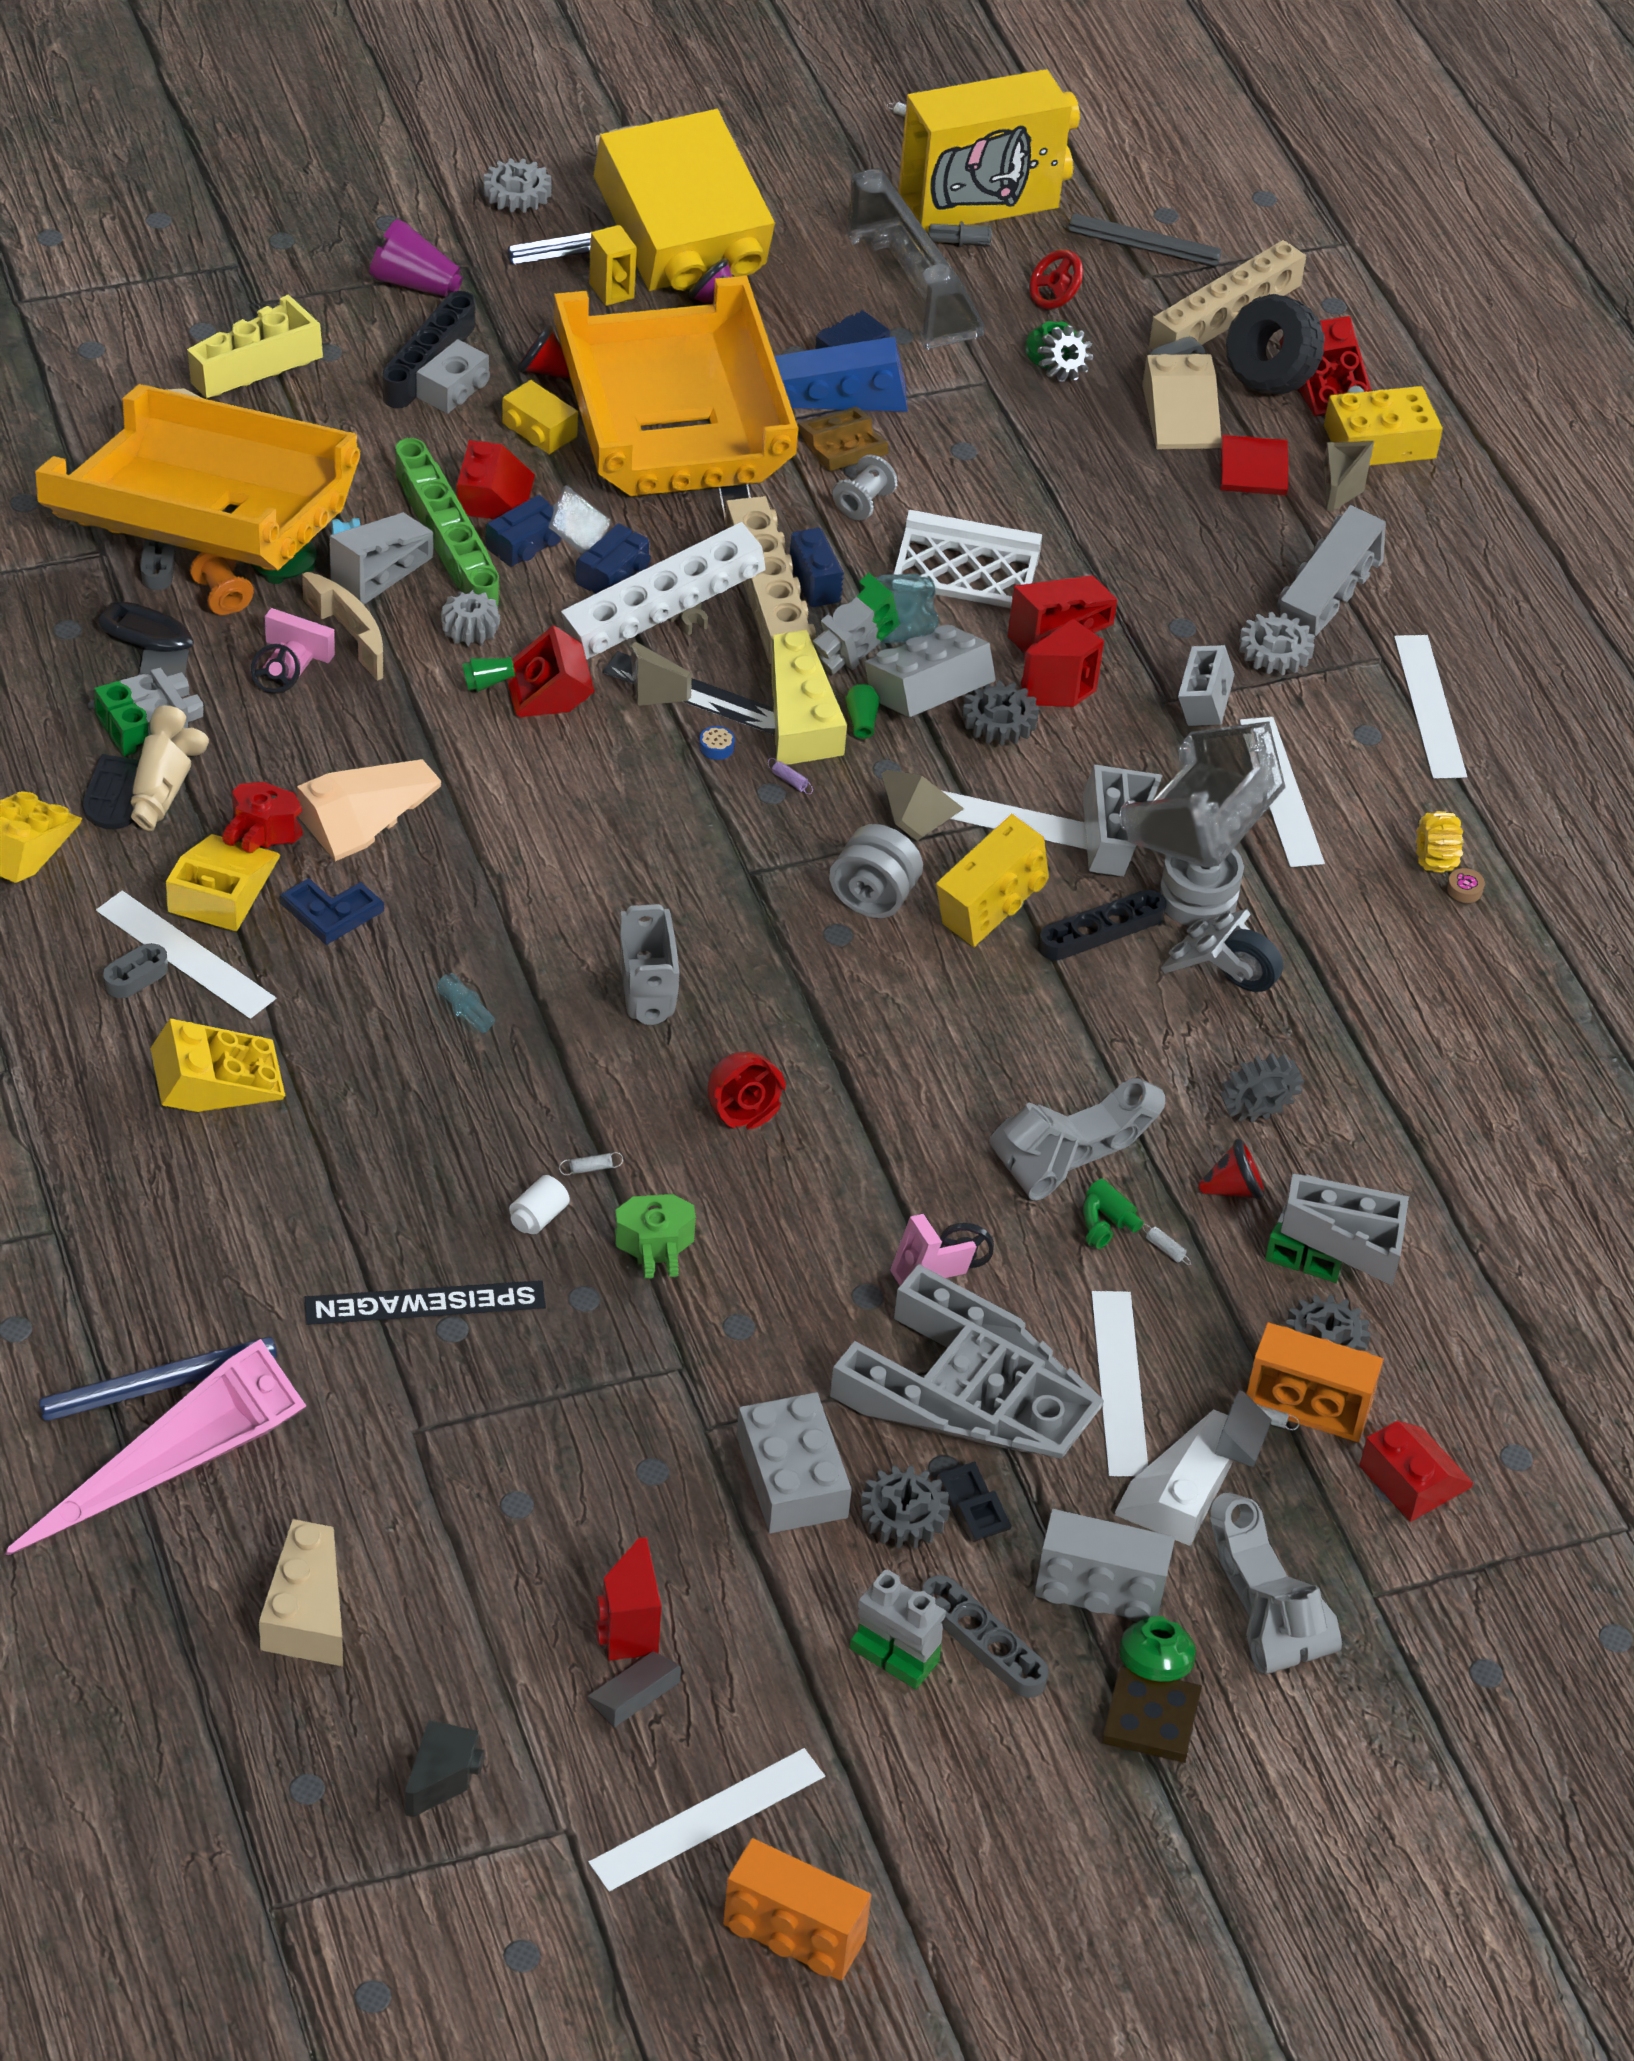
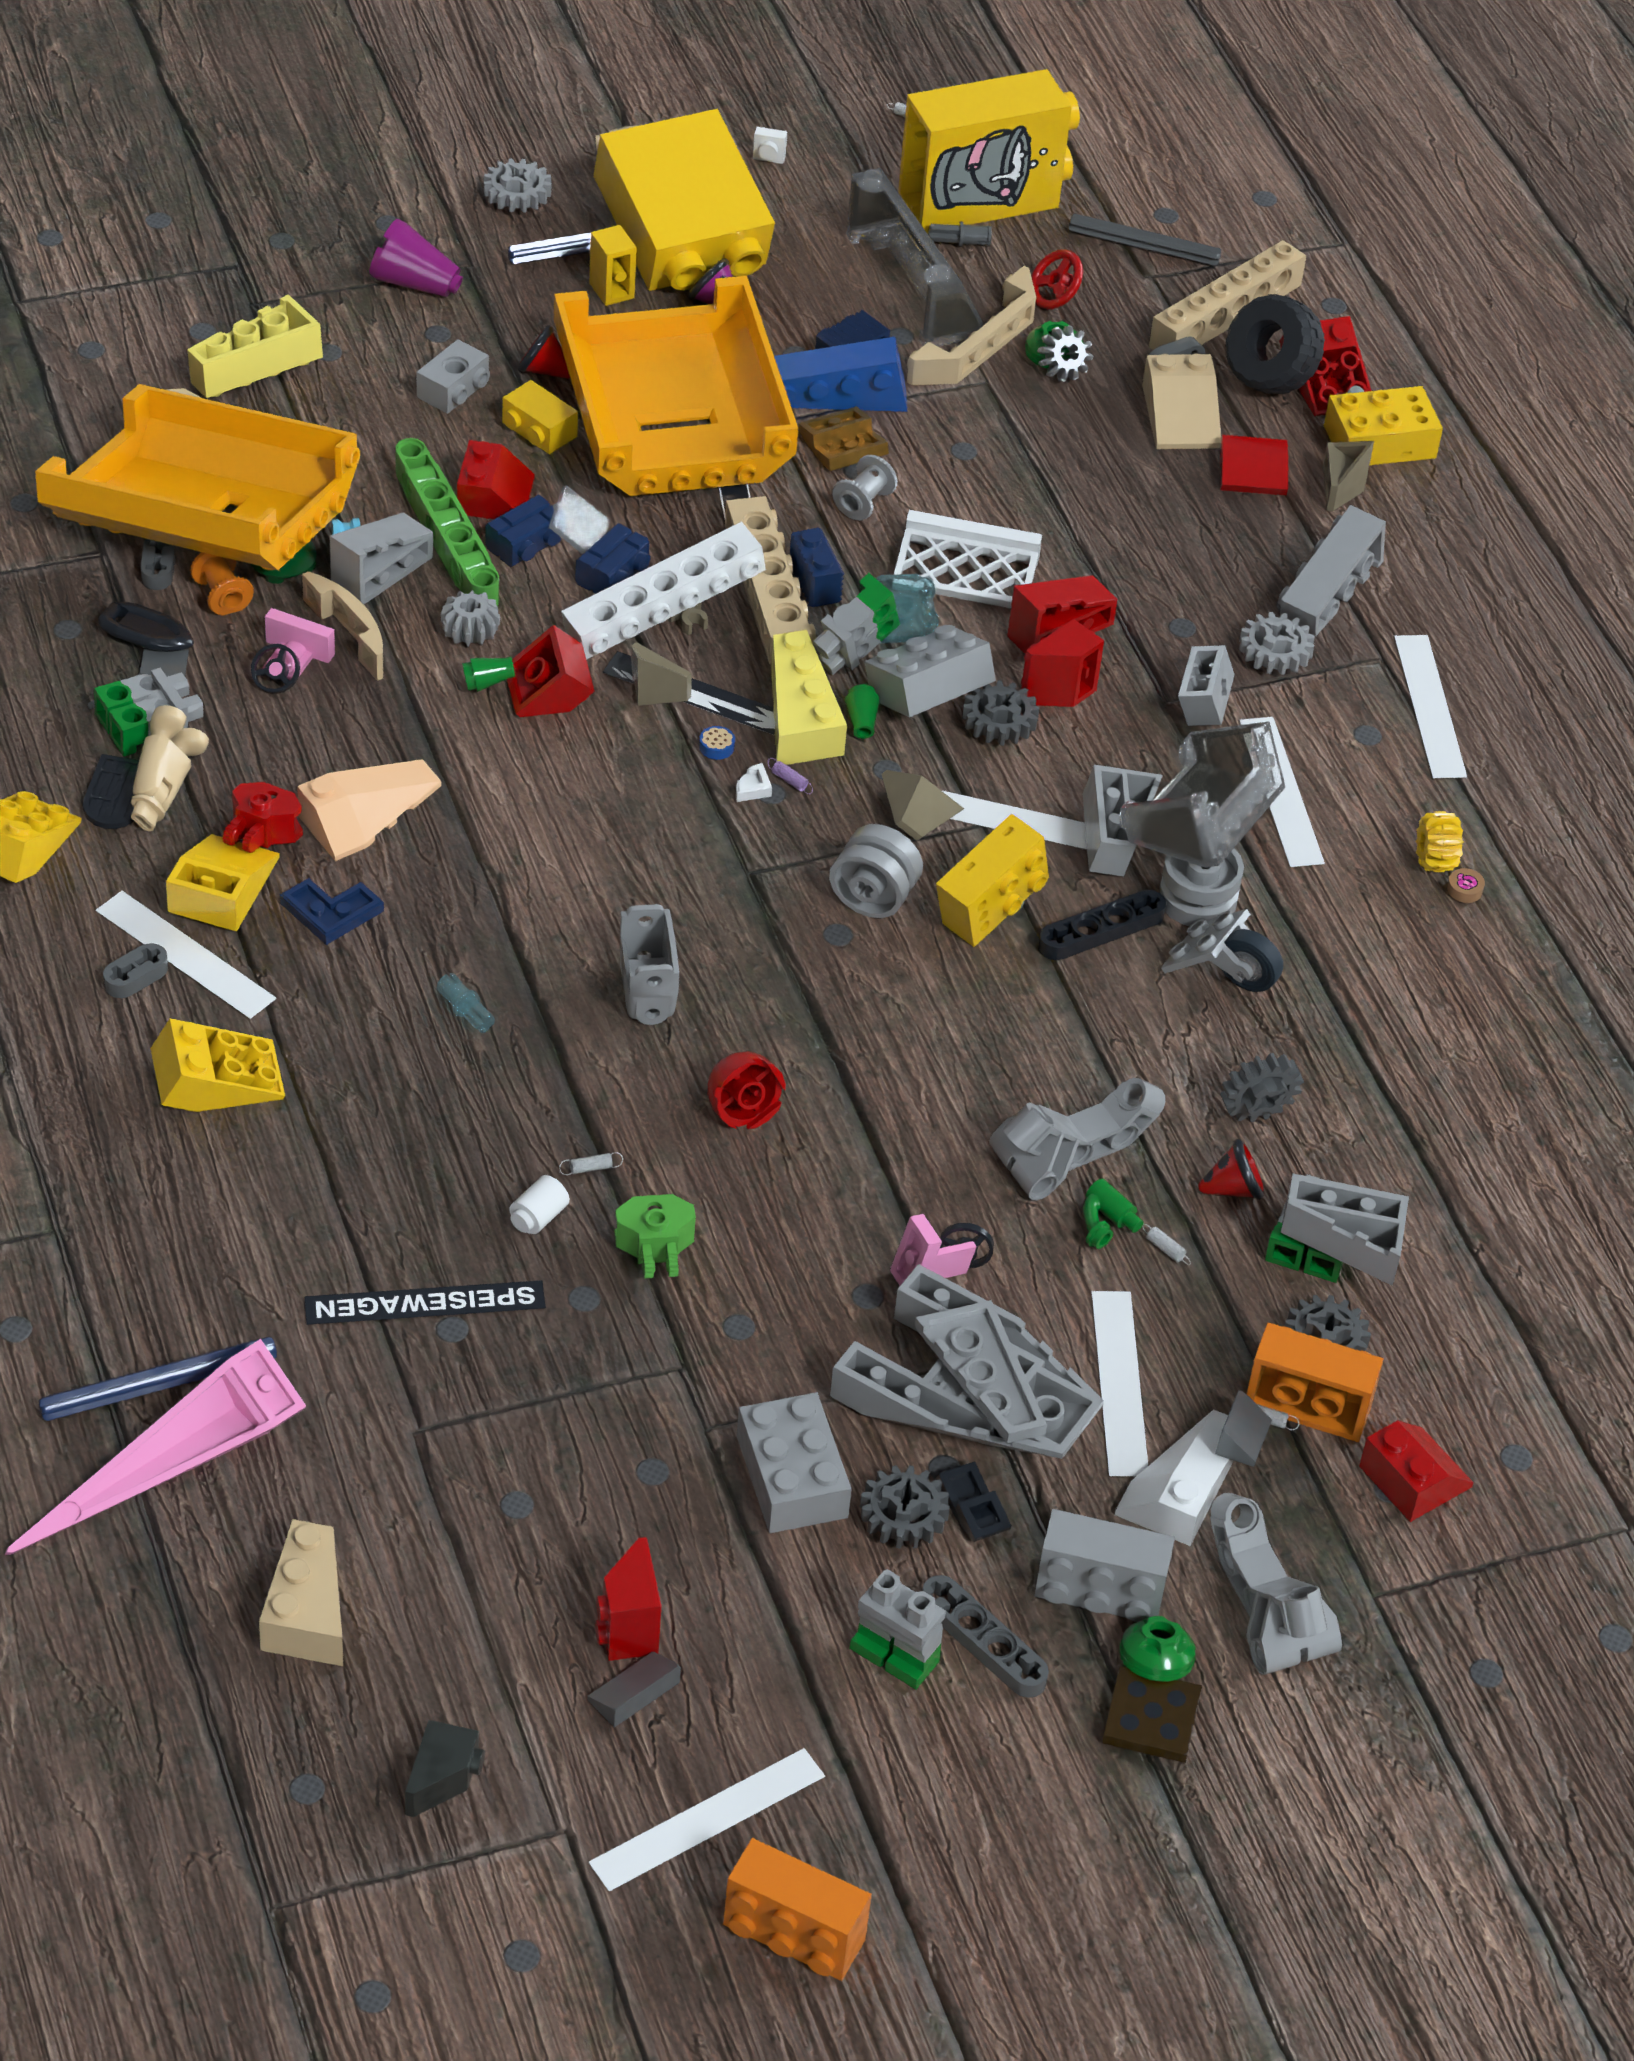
black beam [382,291,476,408] -> none
none -> white tile [736,763,772,802]
none -> white plate [753,127,787,164]
none -> tan slope [907,266,1036,385]
none -> light grey wing [914,1300,1047,1443]

